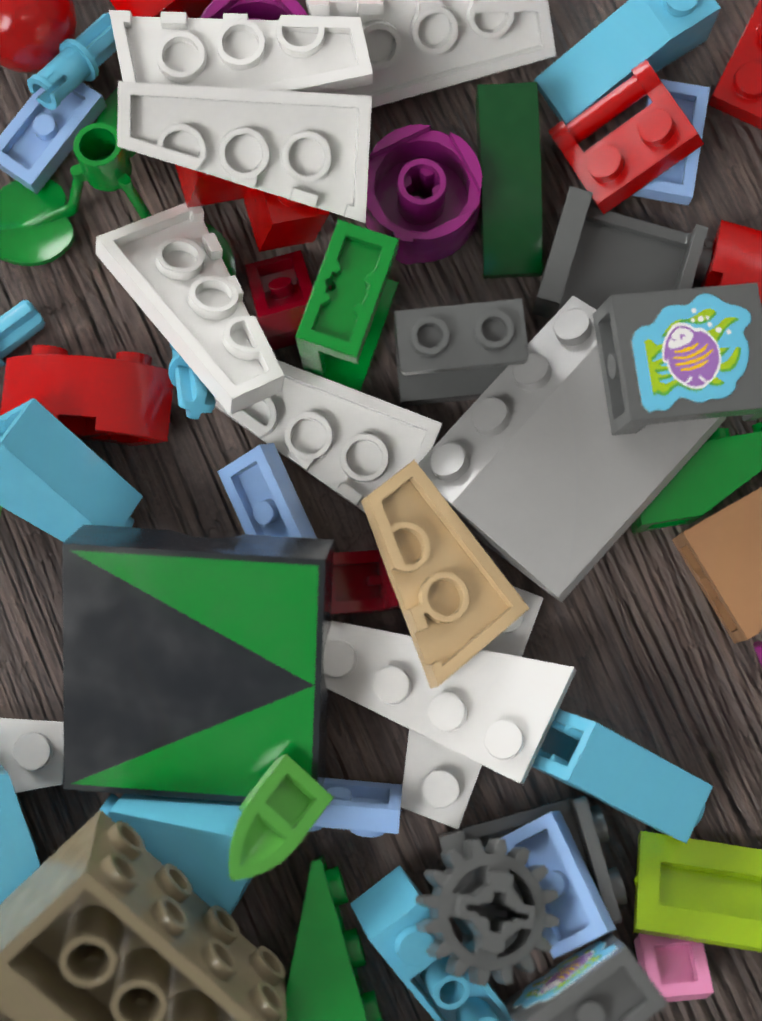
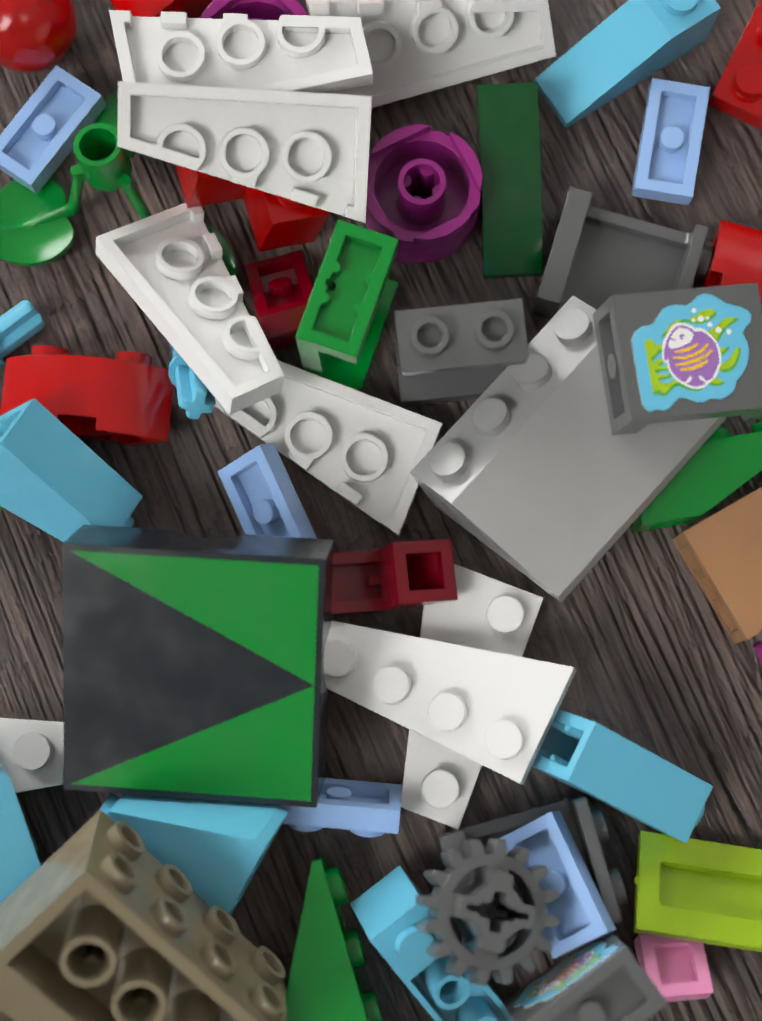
medium azure axle [27,13,117,110] -> none
bright green plate [229,754,334,881] -> none
tan wing [361,460,530,689] -> none
red plate [548,60,704,214] -> none

